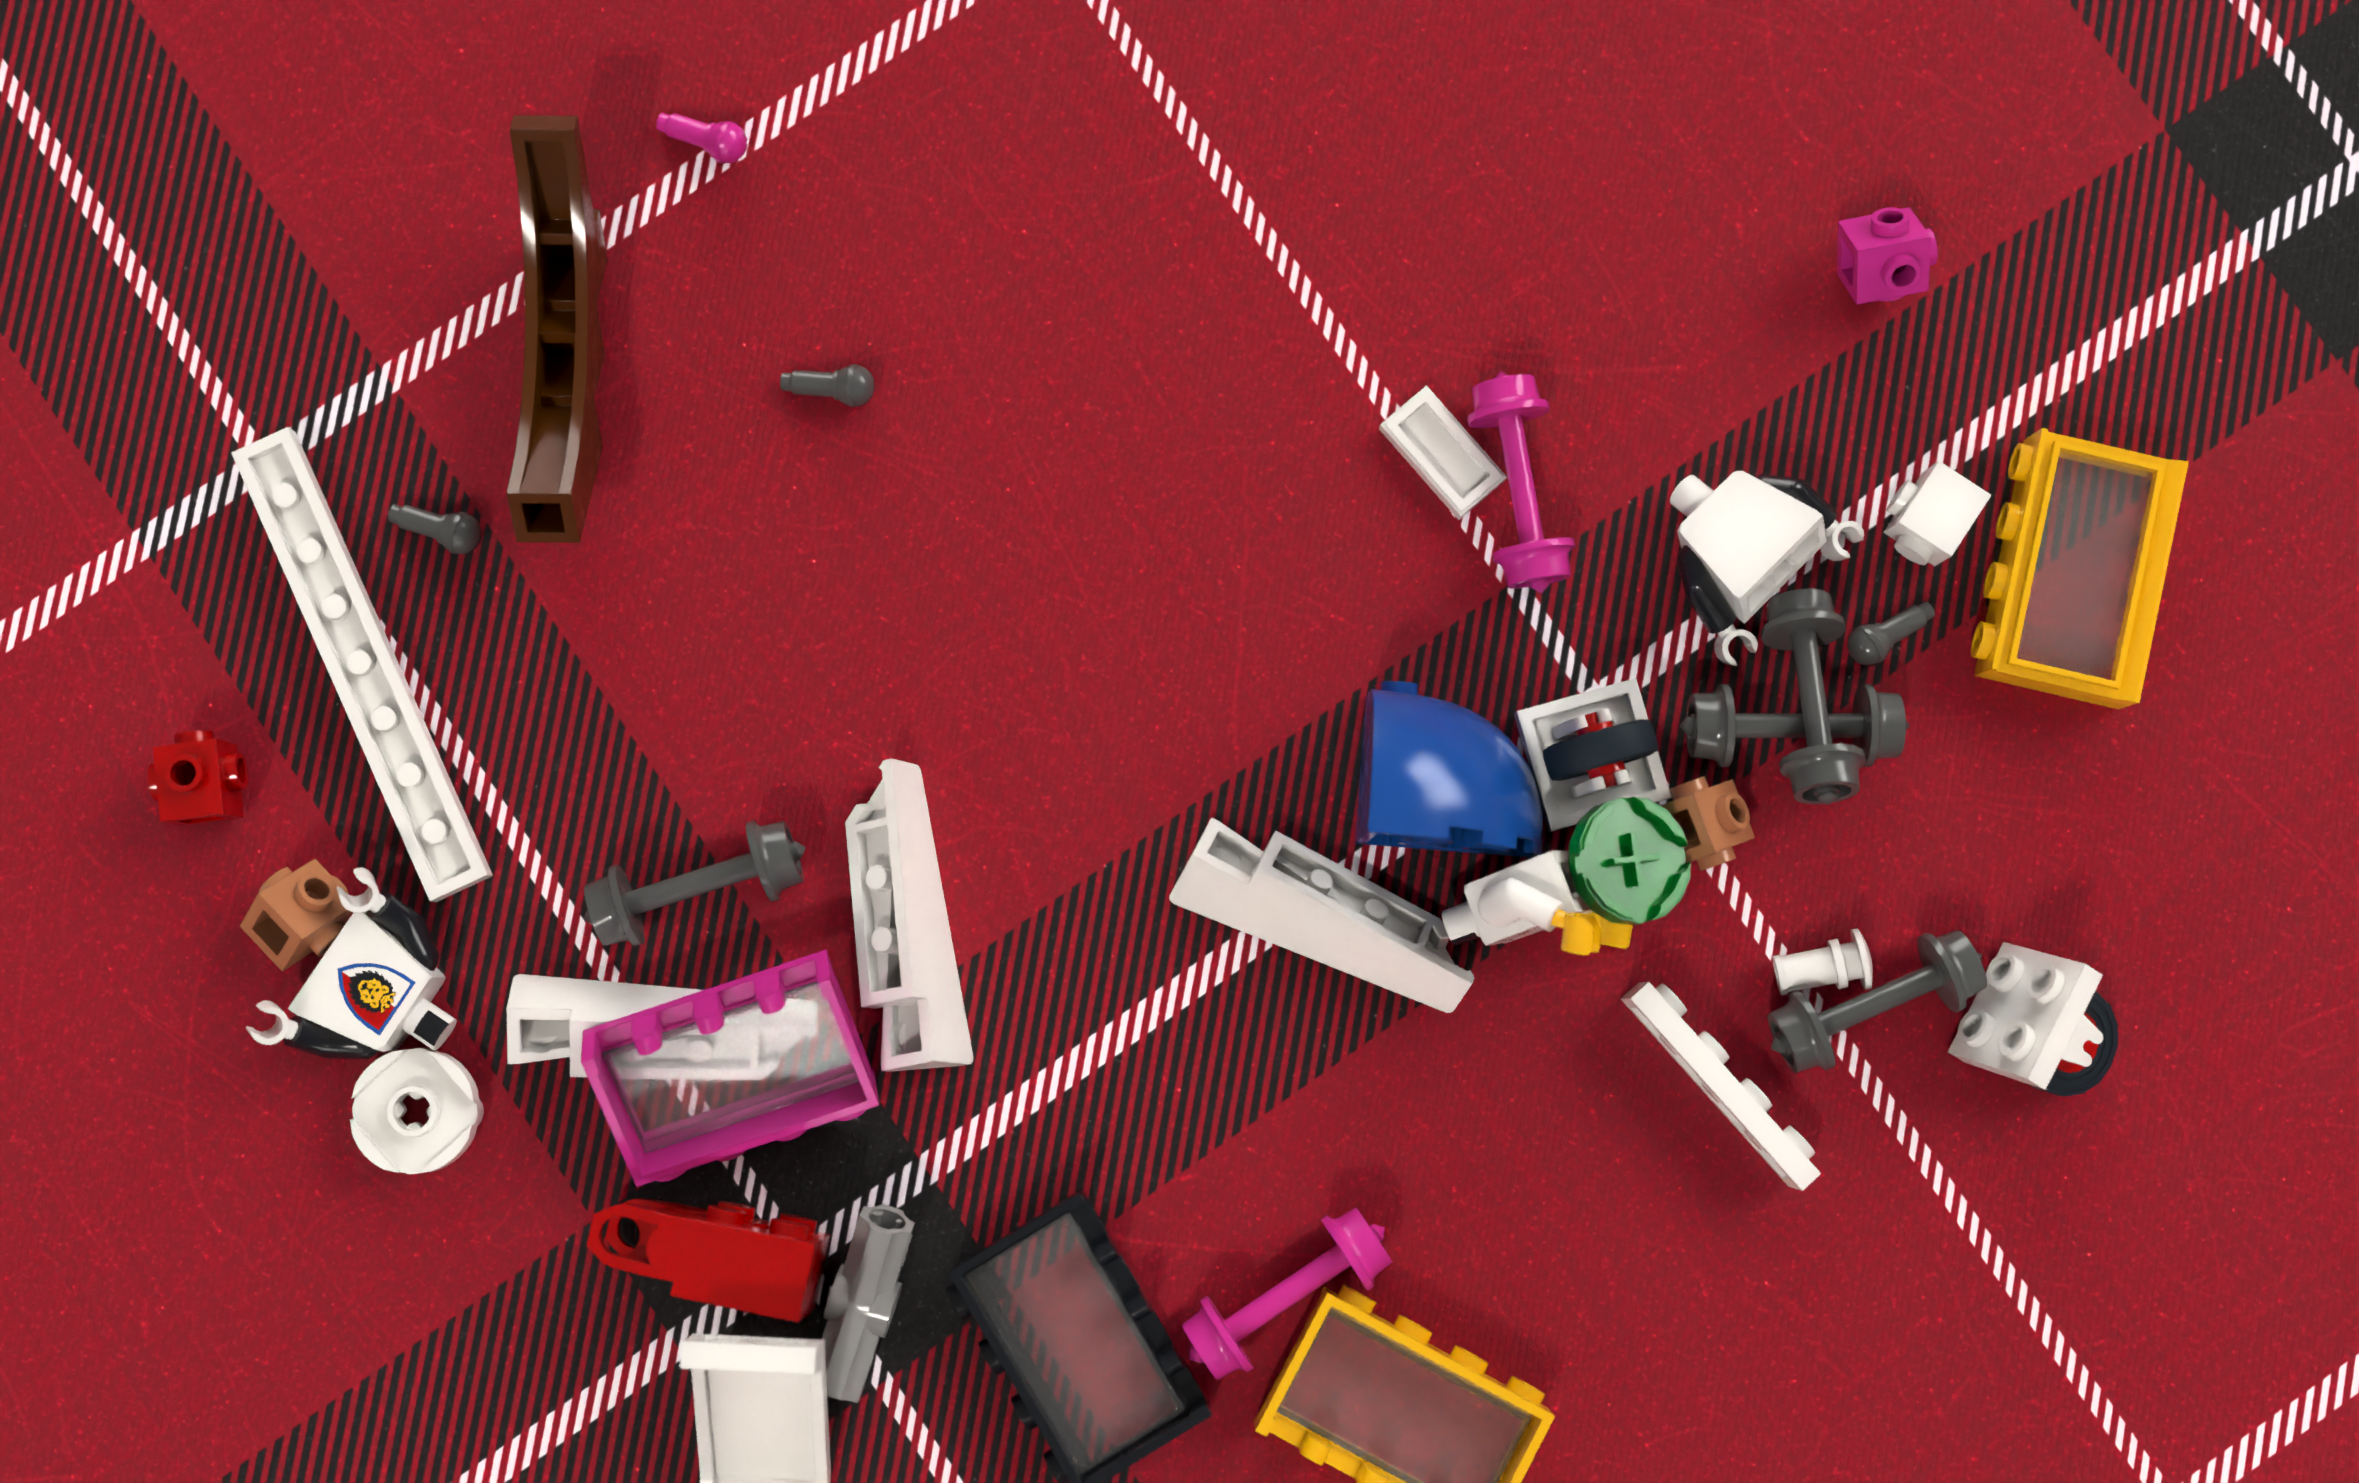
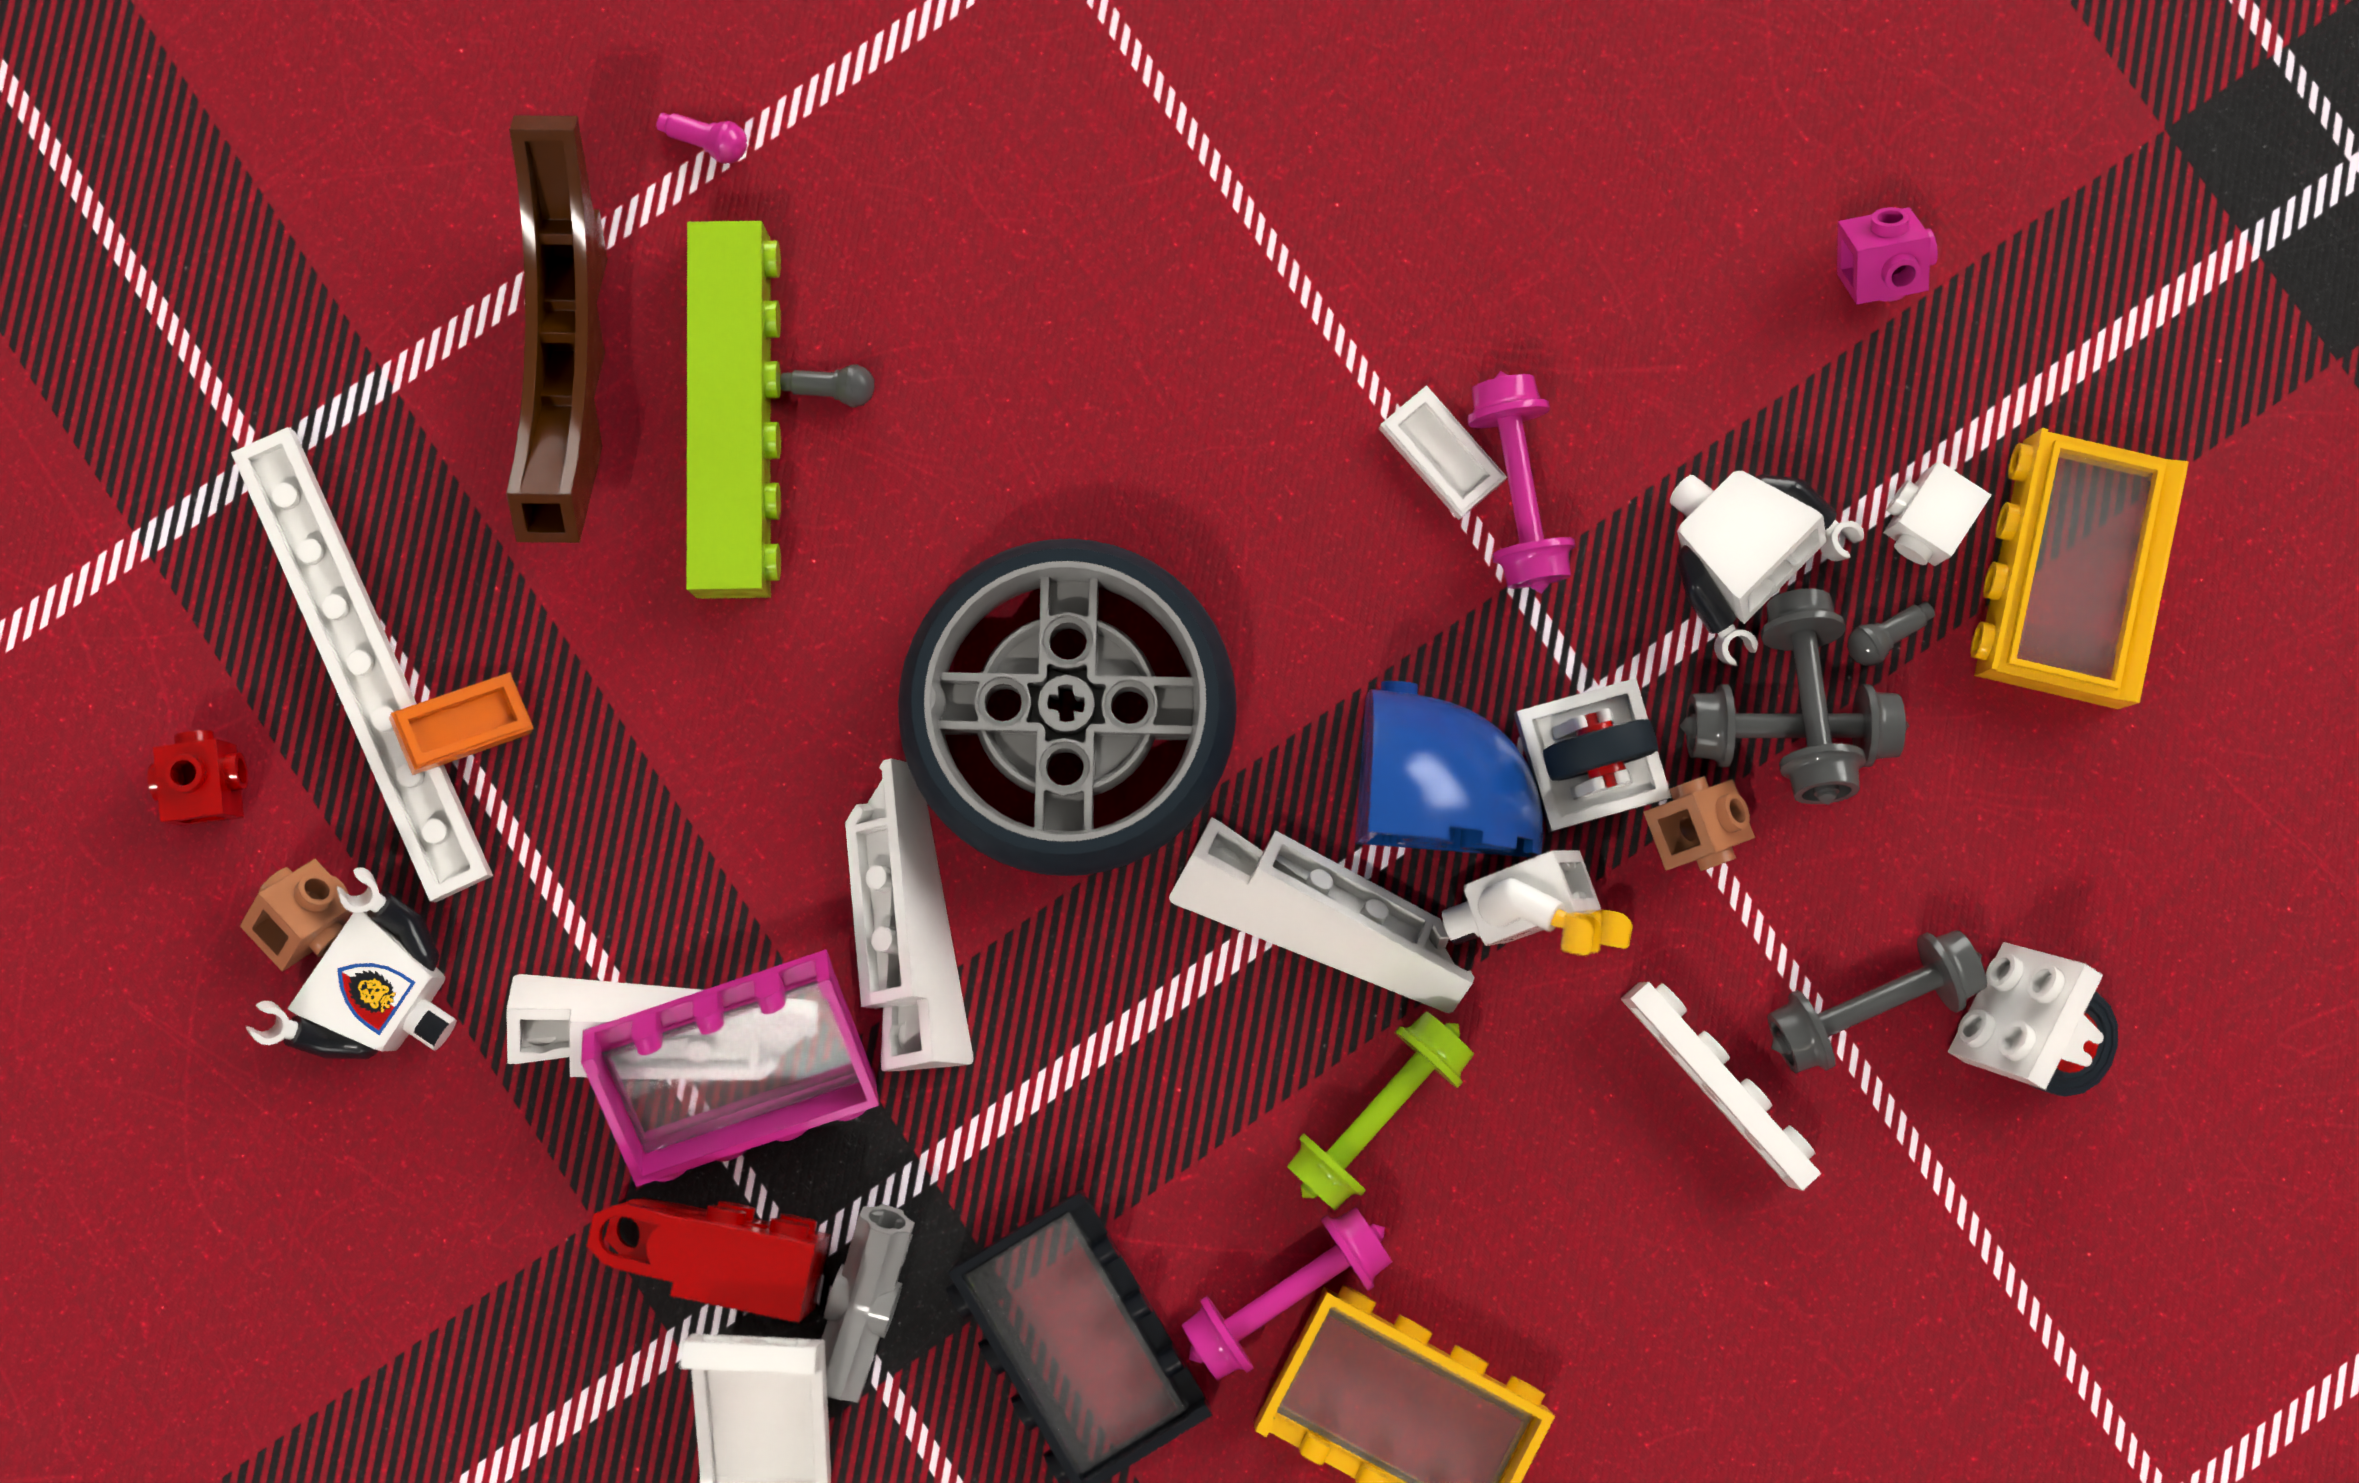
white plate [350,1047,484,1174] -> none
dark grey piece [388,504,482,554] -> none
dark grey piece [584,820,806,946] -> none
tile [1568,797,1691,925] -> none
white pin [1772,928,1873,995] -> none
none -> orange tile [389,672,534,775]
none -> lime brick [686,221,781,599]
none -> light grey wheel [898,539,1237,876]
none -> lime piece [1287,1011,1475,1210]

